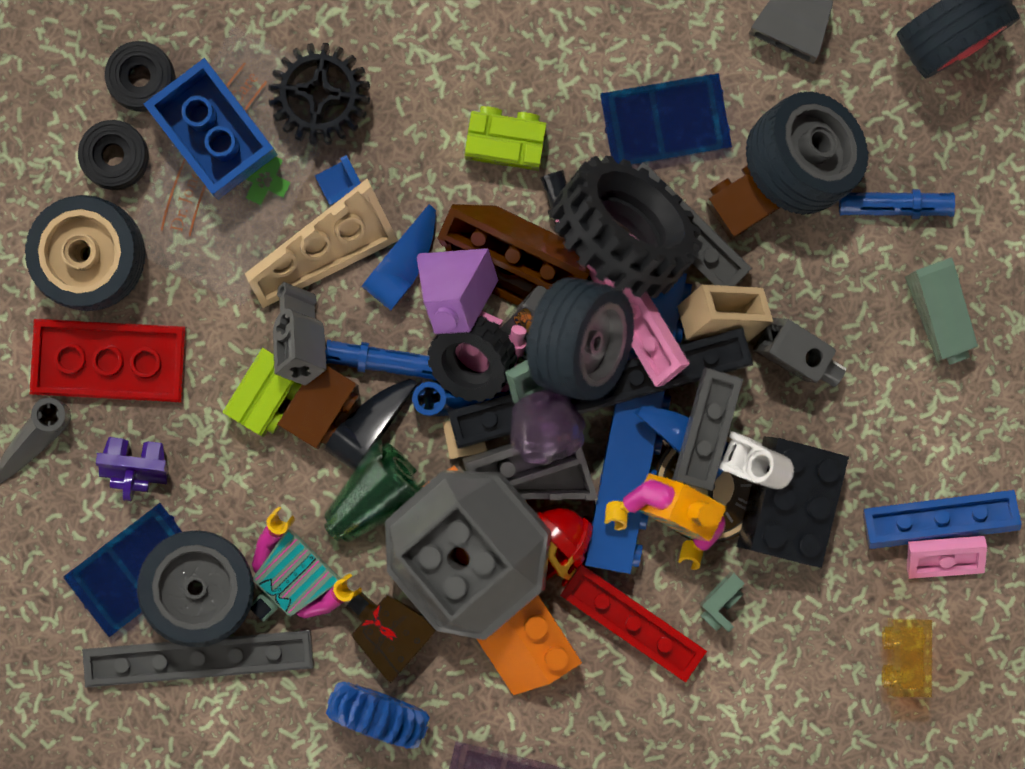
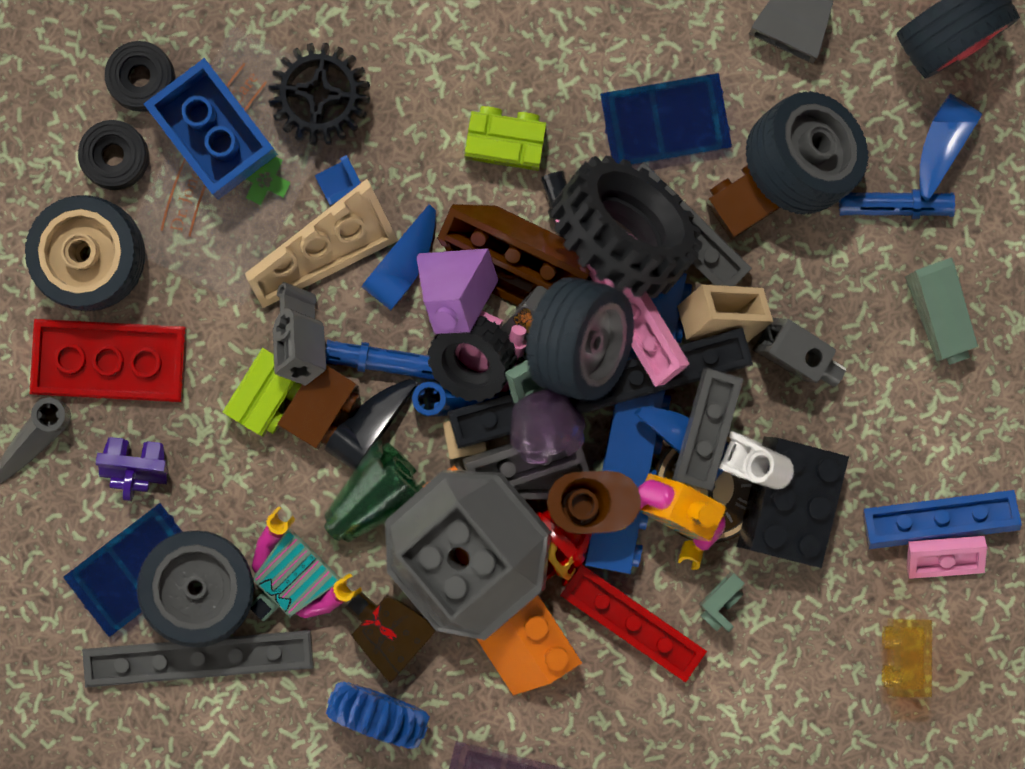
none -> reddish brown piece [547,471,641,534]
none -> blue piece [920,93,982,202]

